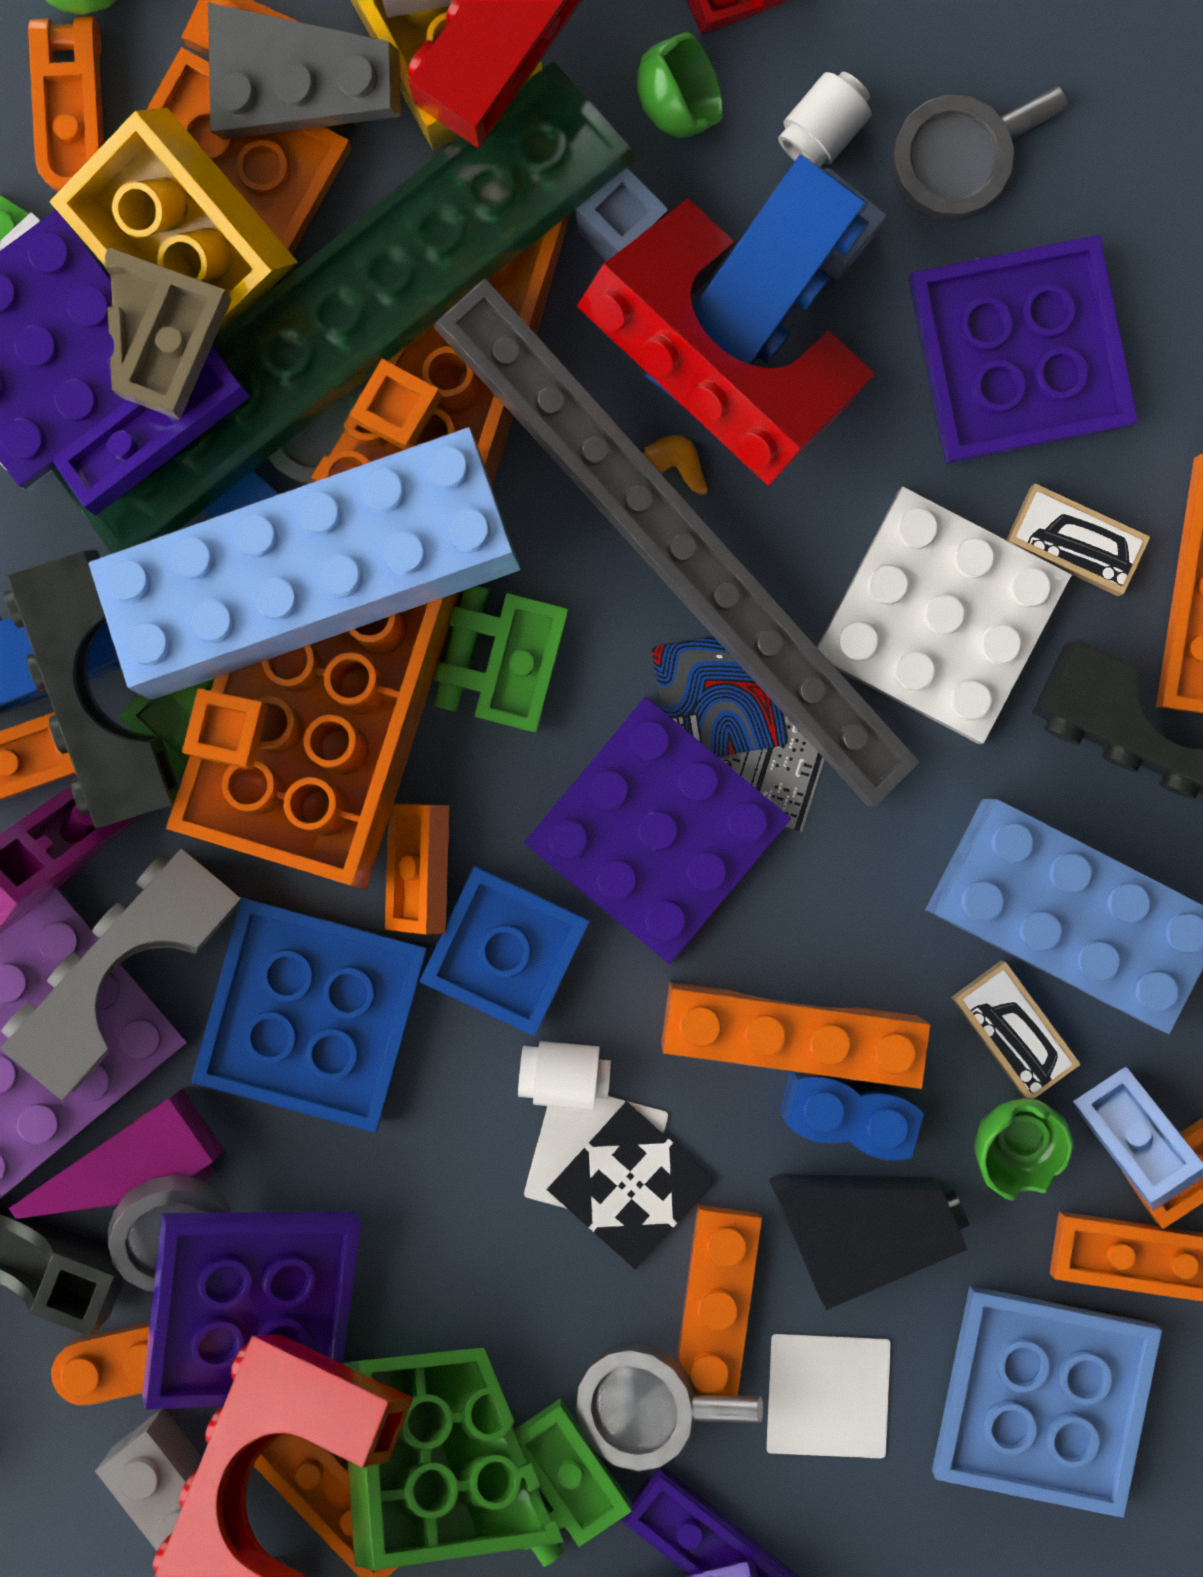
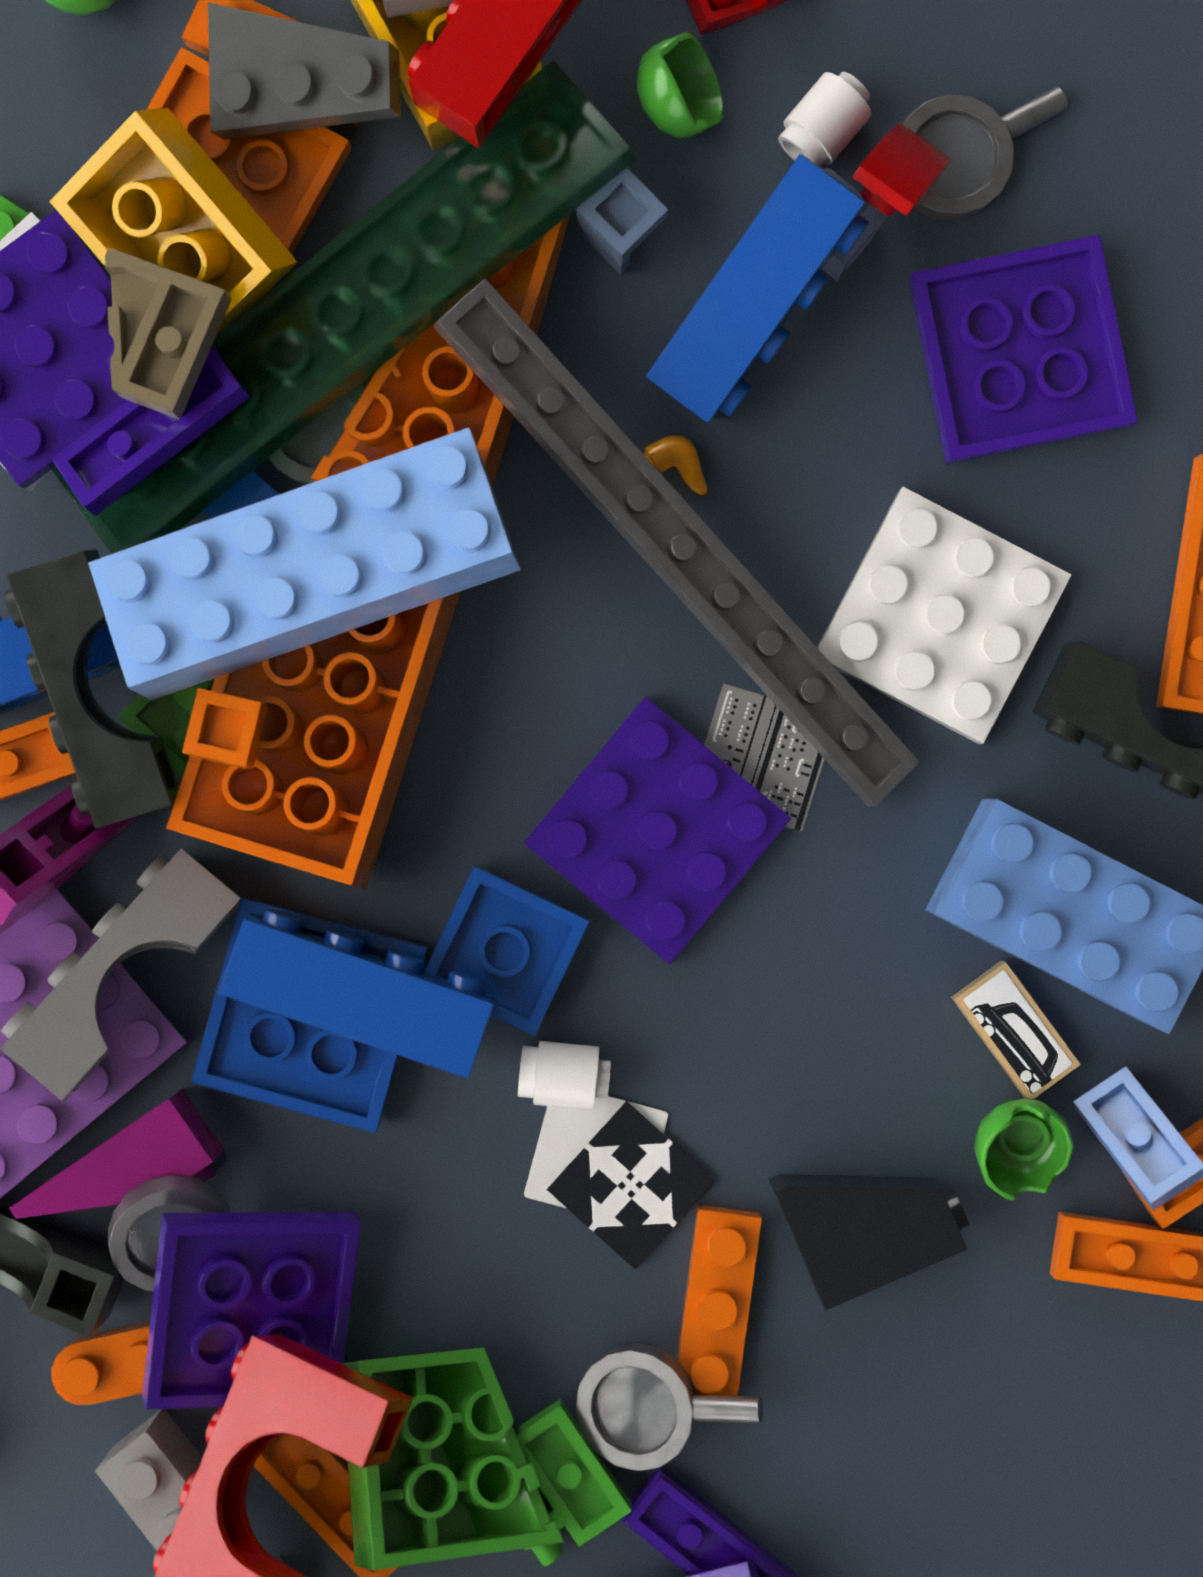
orange plate [28,16,104,193] -> none
orange plate [349,359,442,450] -> none
orange plate [385,803,450,934] -> none
bright green plate [433,586,569,733] -> none
red arch [577,198,875,486] -> none
sticker [652,636,788,757] -> none
orange arch [661,981,931,1089] -> none
white sticker [766,1334,891,1458] -> none
blue brick [779,1071,924,1161] -> none
medium blue plate [932,1285,1162,1518] -> none
tile [1006,483,1150,596] -> none
none -> blue brick [218,908,497,1079]
none -> red slope [852,123,952,217]

